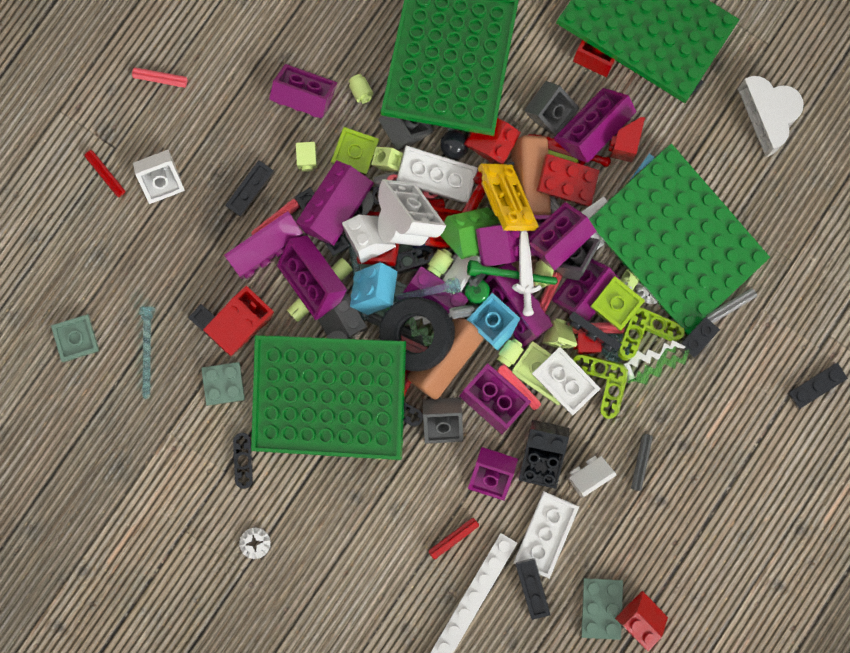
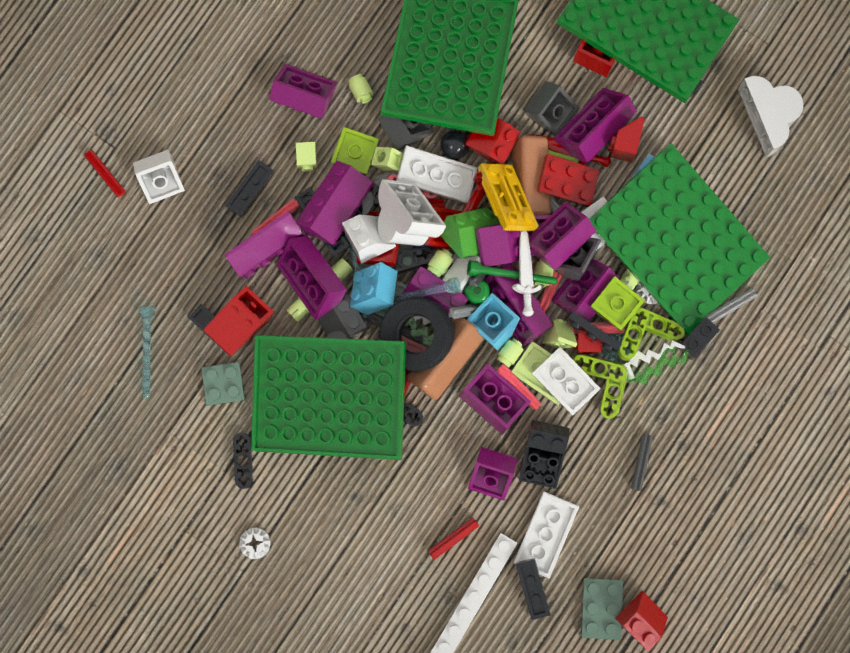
sand green plate [51,314,100,363] -> none
coral axle [132,67,188,88] -> none
dark grey slope [422,397,463,444] -> none
white slope [568,456,616,497] -> none
black plate [788,362,848,410] -> none

